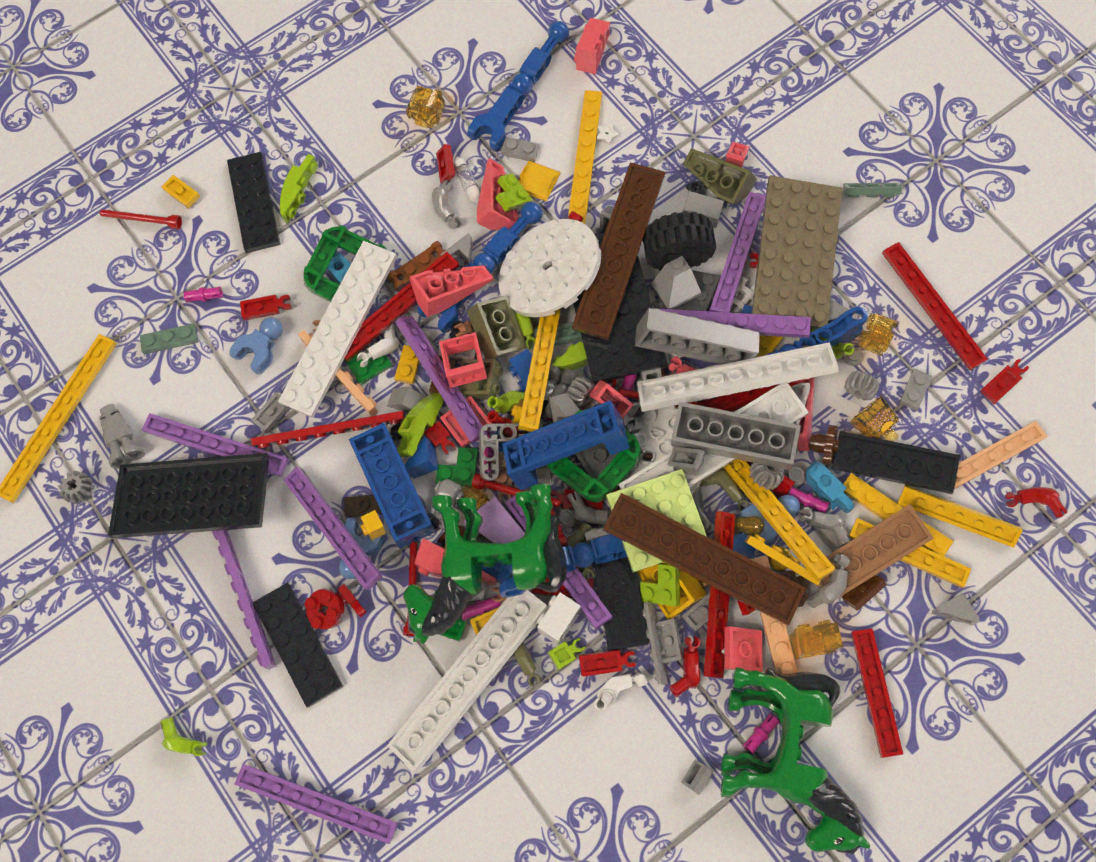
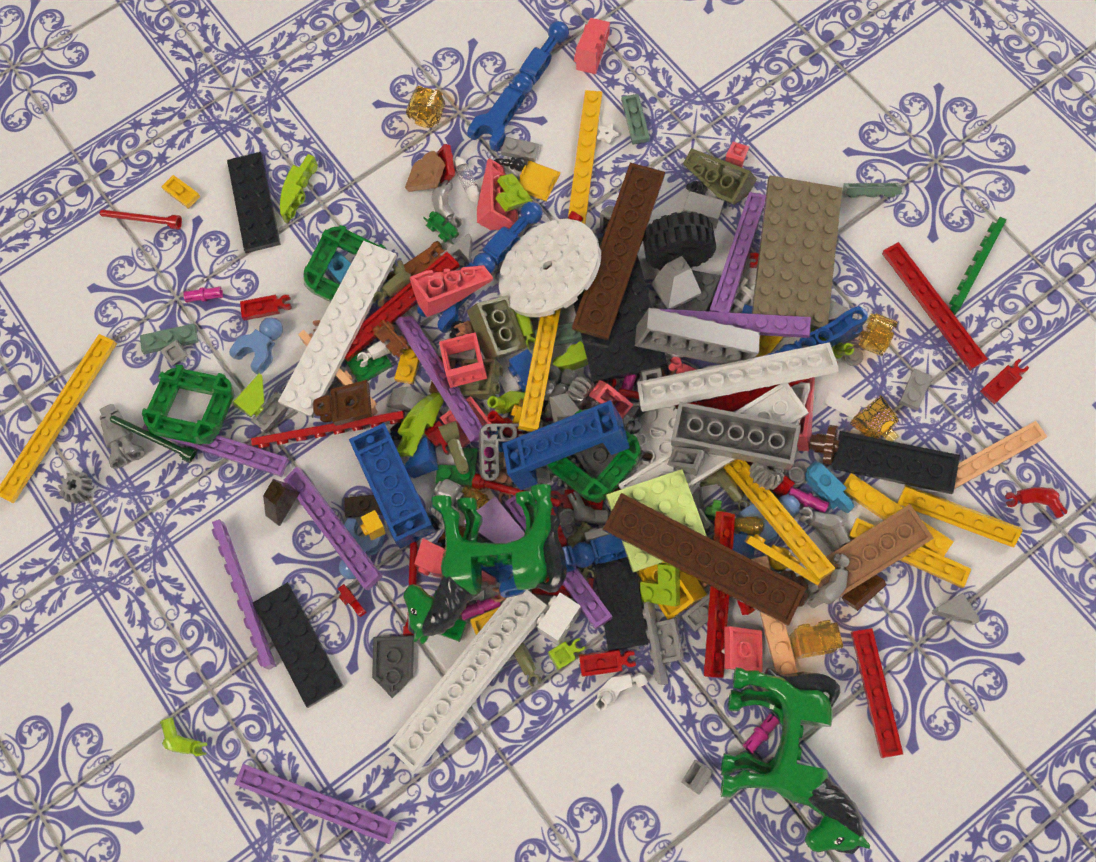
black plate [108,453,270,538] -> none
red plate [305,589,344,630] -> none
red arm [669,636,700,697] -> none
light grey gear [844,371,879,401] -> none
none -> dark green piece [110,415,197,463]
none -> green plate [142,365,234,444]
none -> light grey plate [161,340,188,366]
none -> lime slope [233,373,264,418]
none -> dark brown slope [263,479,300,526]
none -> reddish brown plate [313,380,372,426]
none -> dark orange hinge [372,320,409,358]
none -> dark grey tile [372,636,414,698]
none -> olive arm [374,260,411,306]
none -> medium nougat plate [405,151,445,192]
none -> green hinge [423,211,459,245]
none -> olive piece [438,421,469,474]
none -> black bar [494,157,527,172]
none -> sand green plate [621,94,650,145]
none -> bright green plate [704,499,726,521]
none -> green plate [949,217,1007,315]

